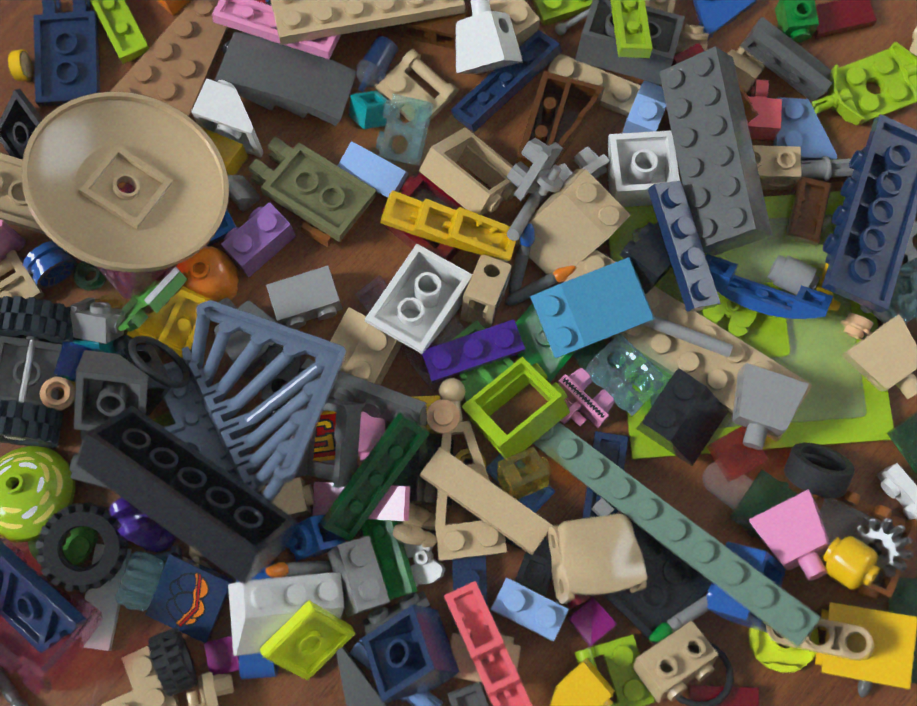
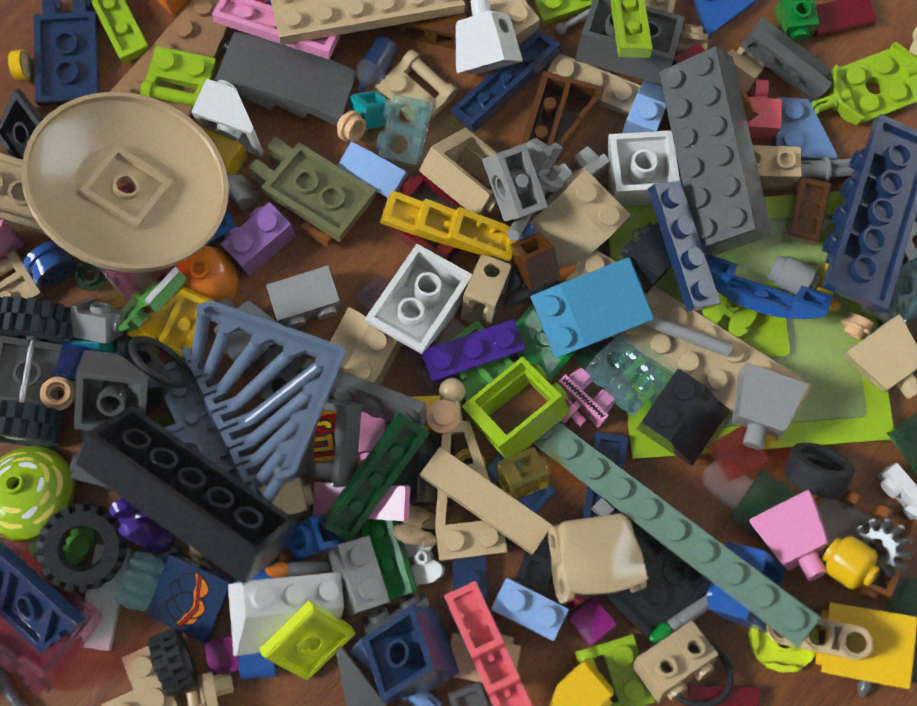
none -> lime plate [140,46,218,109]
none -> light nougat plate [337,110,366,142]
none -> light grey brick [482,143,548,221]
none -> reddish brown brick [510,232,560,291]

